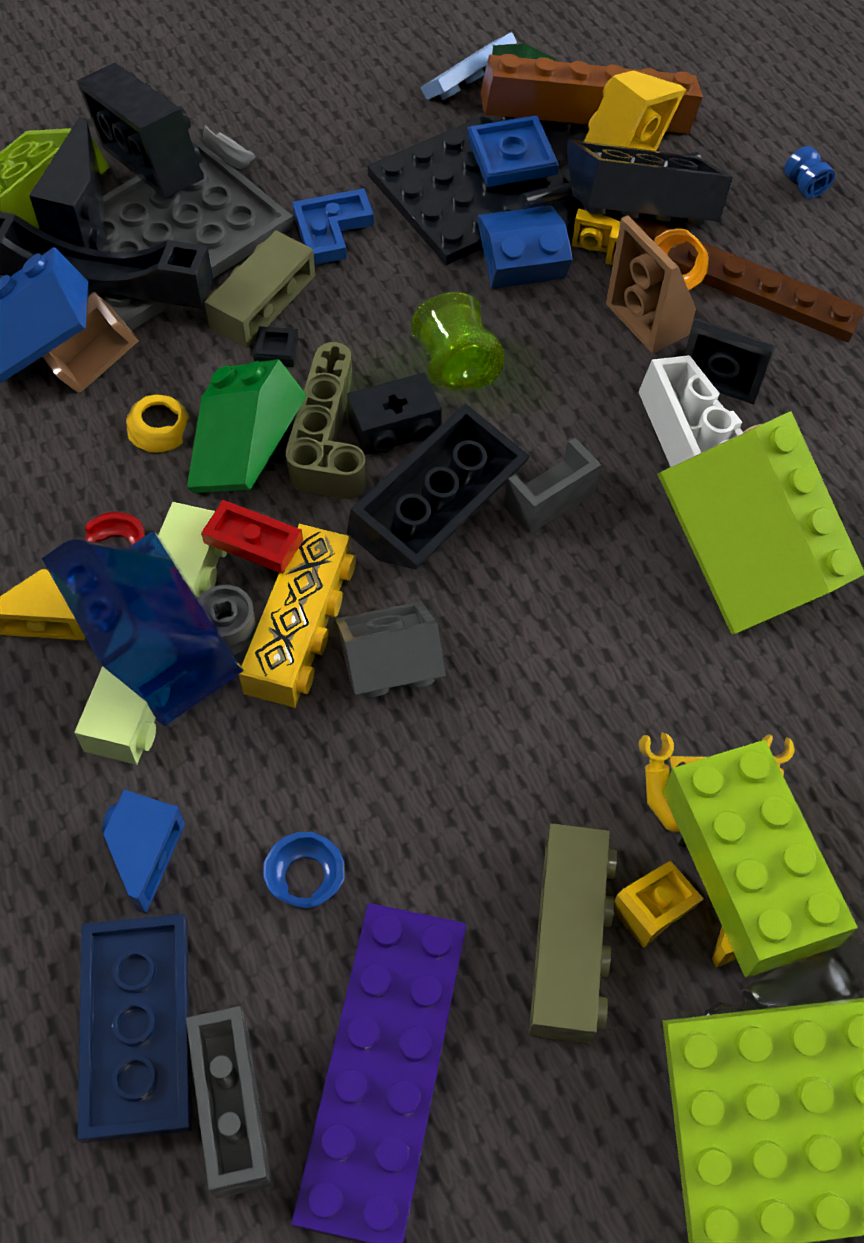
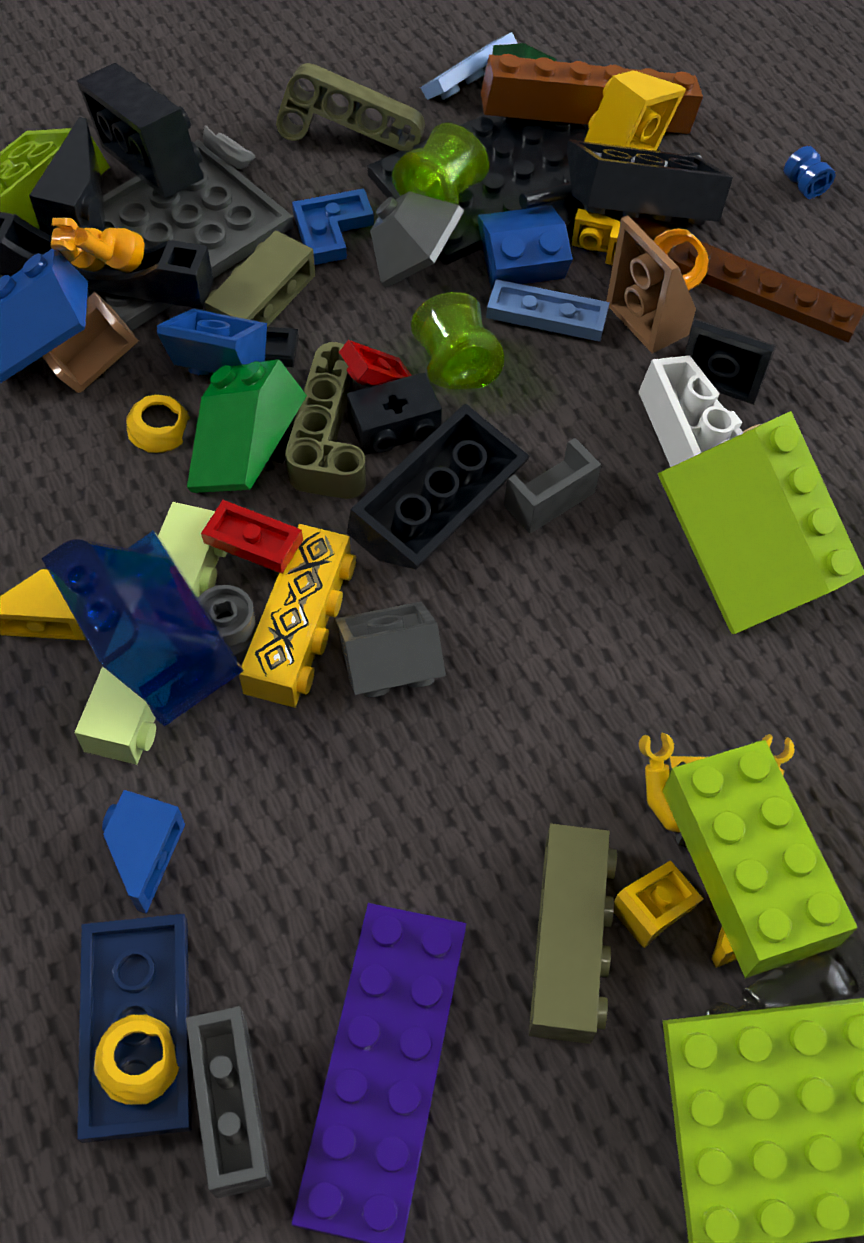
red piece [79,511,147,575] -> none
blue piece [263,832,345,908] -> none
blue plate [467,116,559,187] -> none
none -> light orange piece [51,218,144,272]
none -> yellow piece [94,1015,179,1105]
none -> blue slope [157,309,267,375]
none -> olive beam [276,63,425,151]
none -> red plate [339,340,412,385]
none -> dark grey slope [370,191,464,288]
none -> clear neon green hat [392,123,489,205]
none -> medium blue plate [486,279,610,341]

